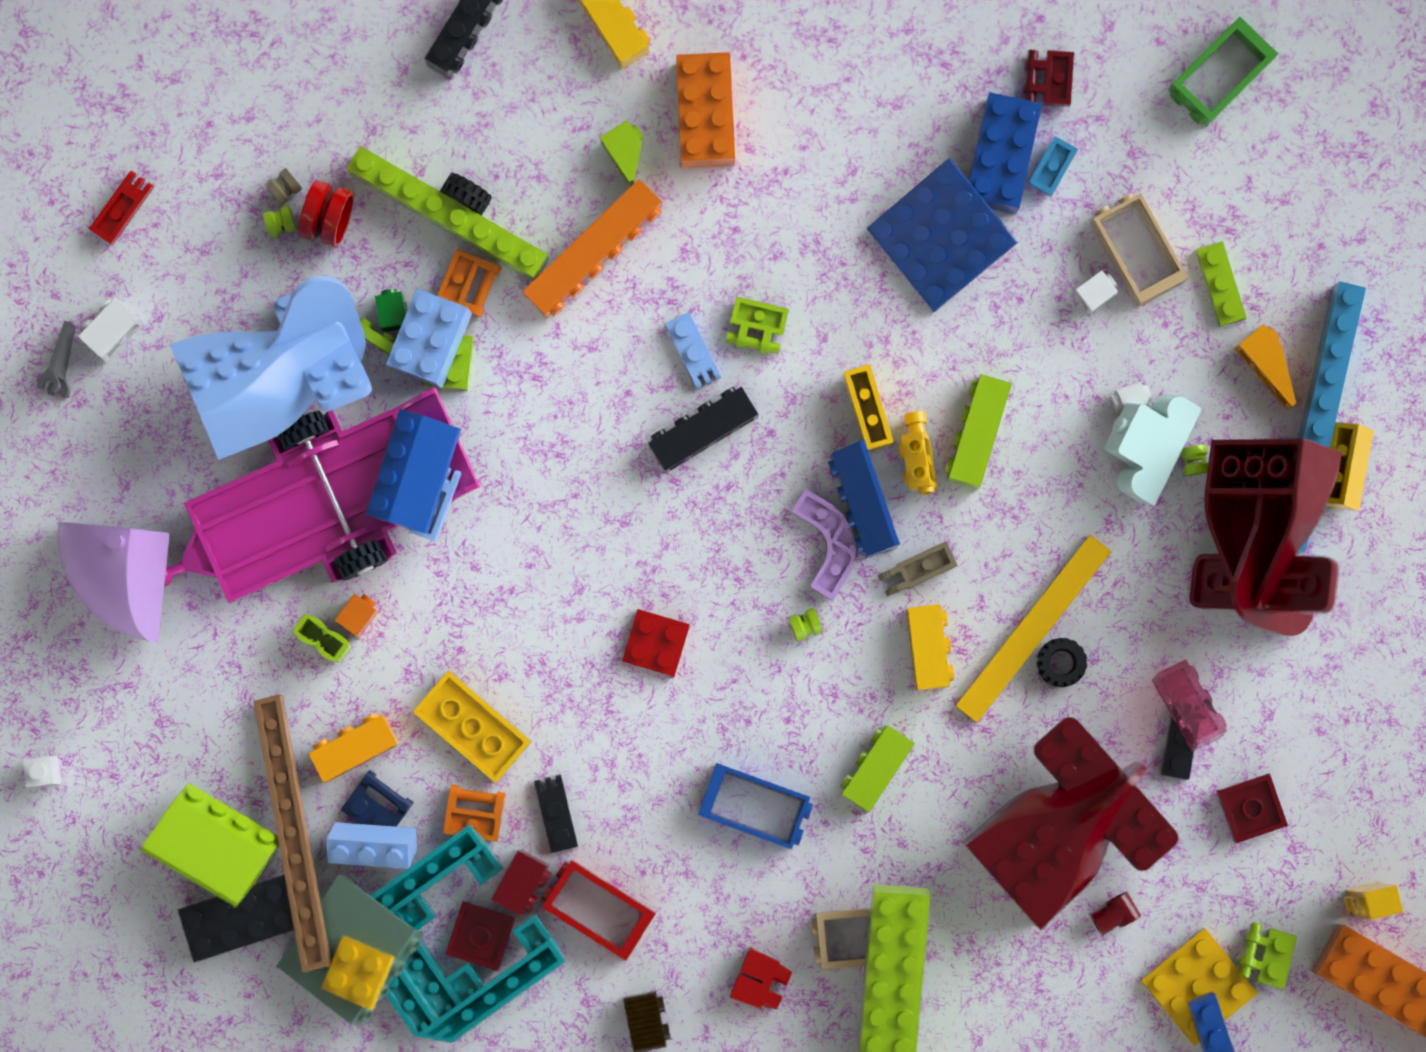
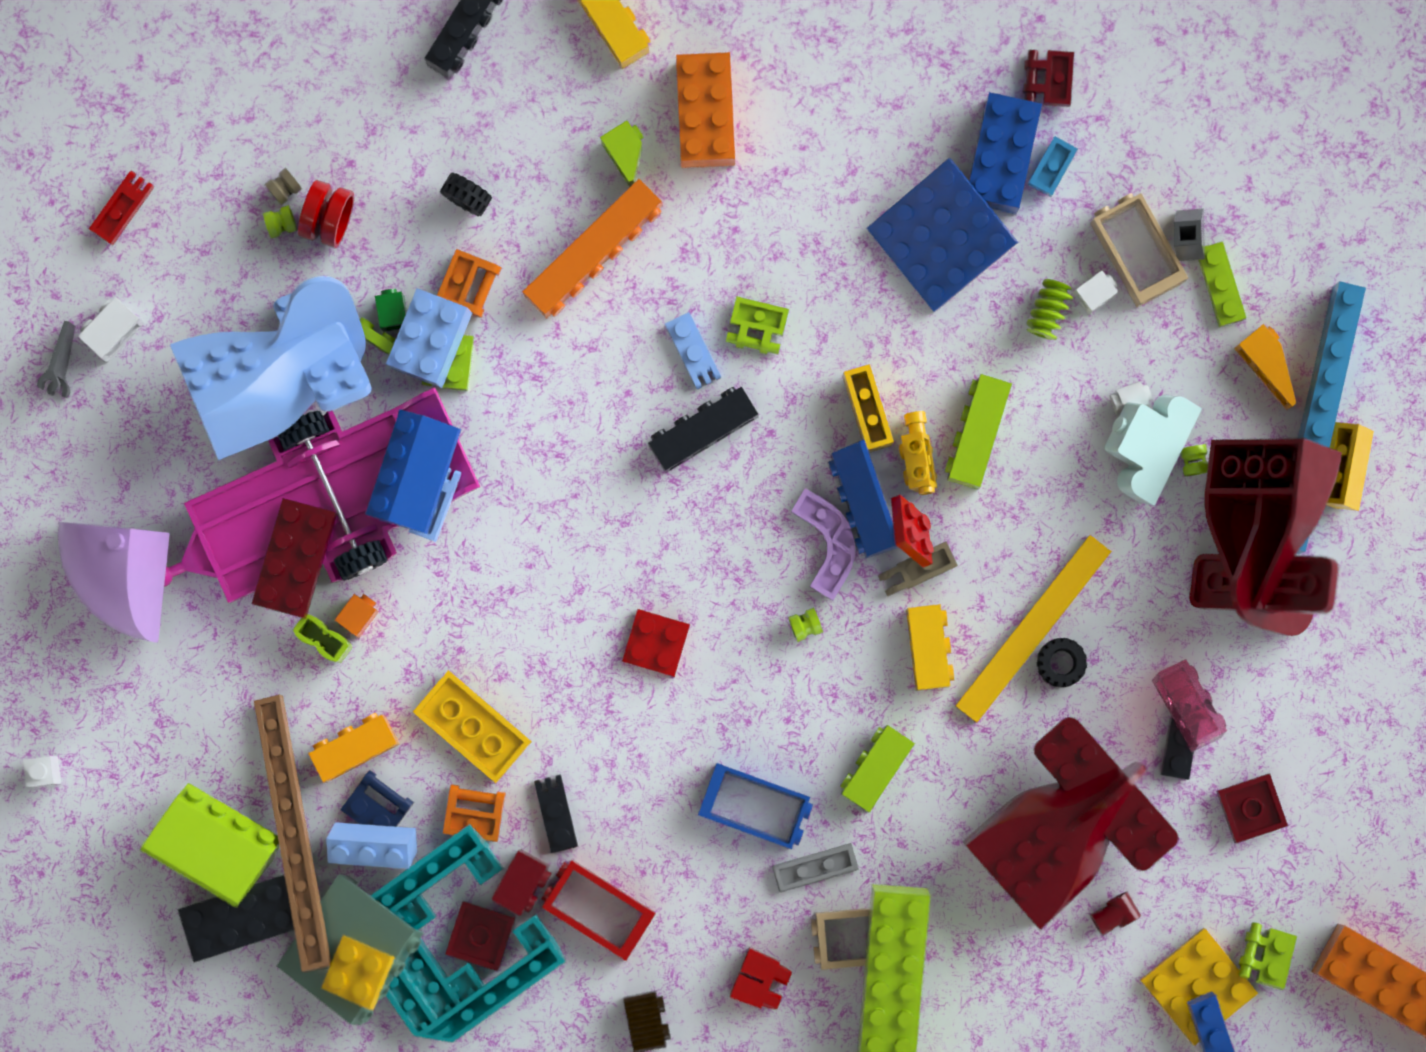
lime brick [346,146,549,281] -> none
window [1168,17,1278,127] -> none
yellow brick [1344,882,1404,920] -> none
none -> dark red plate [251,498,337,619]
none -> light grey tile [772,843,859,893]
none -> red plate [891,495,933,568]
none -> lime piece [1026,278,1073,340]
none -> dark grey slope [1174,208,1205,261]

